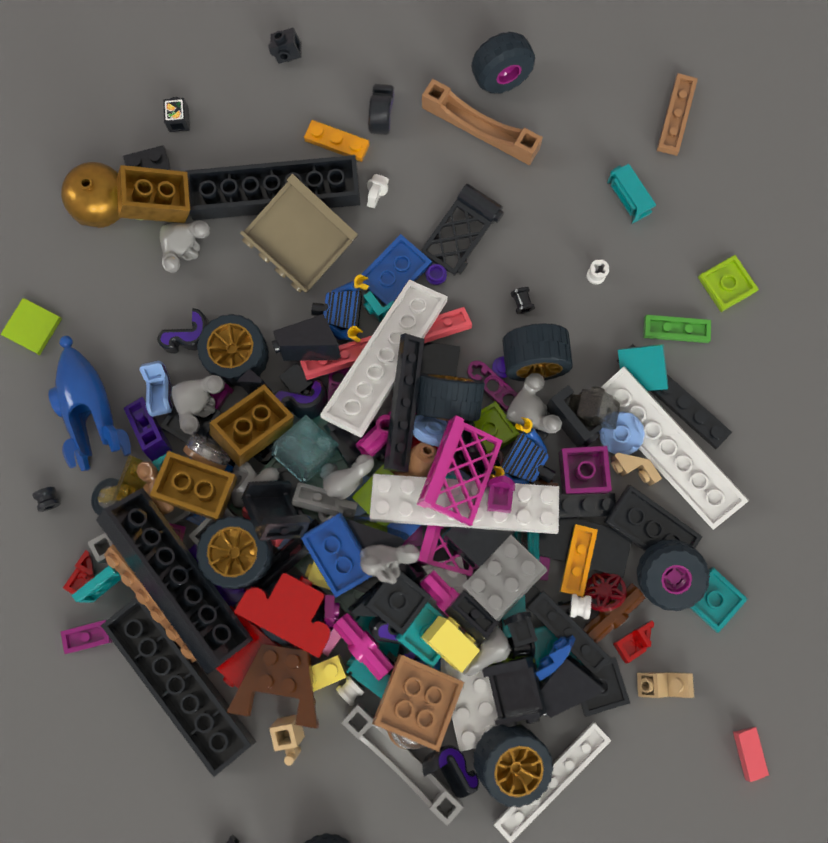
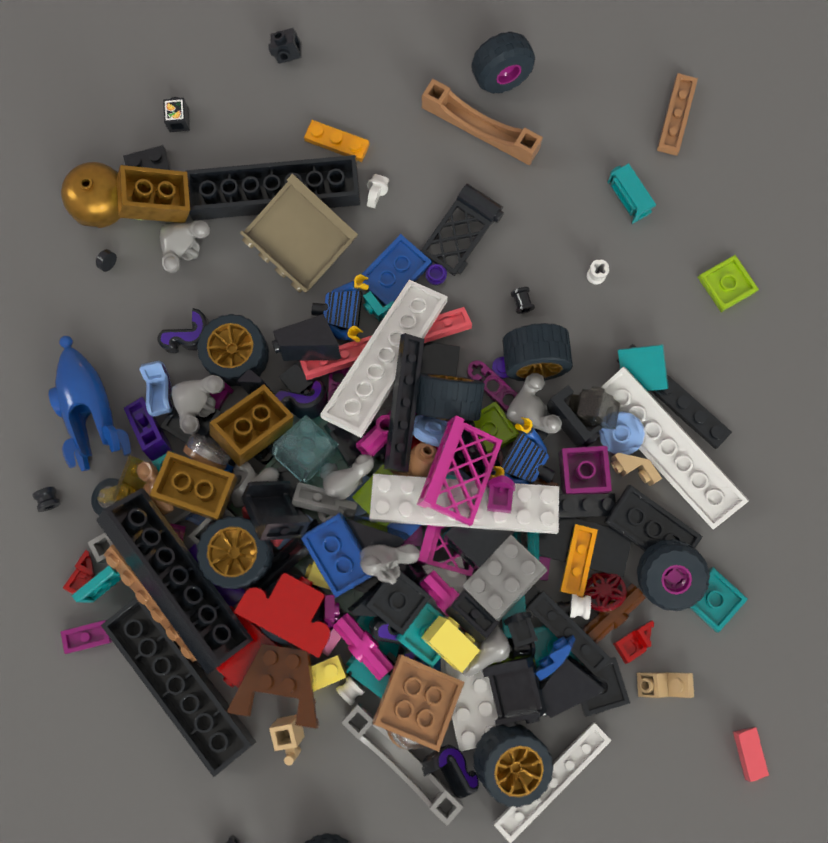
lime tile [0,298,62,355] -> none
black animal [368,84,394,135] -> none
bright green plate [643,315,711,343] -> none
none -> black tile [96,249,117,272]

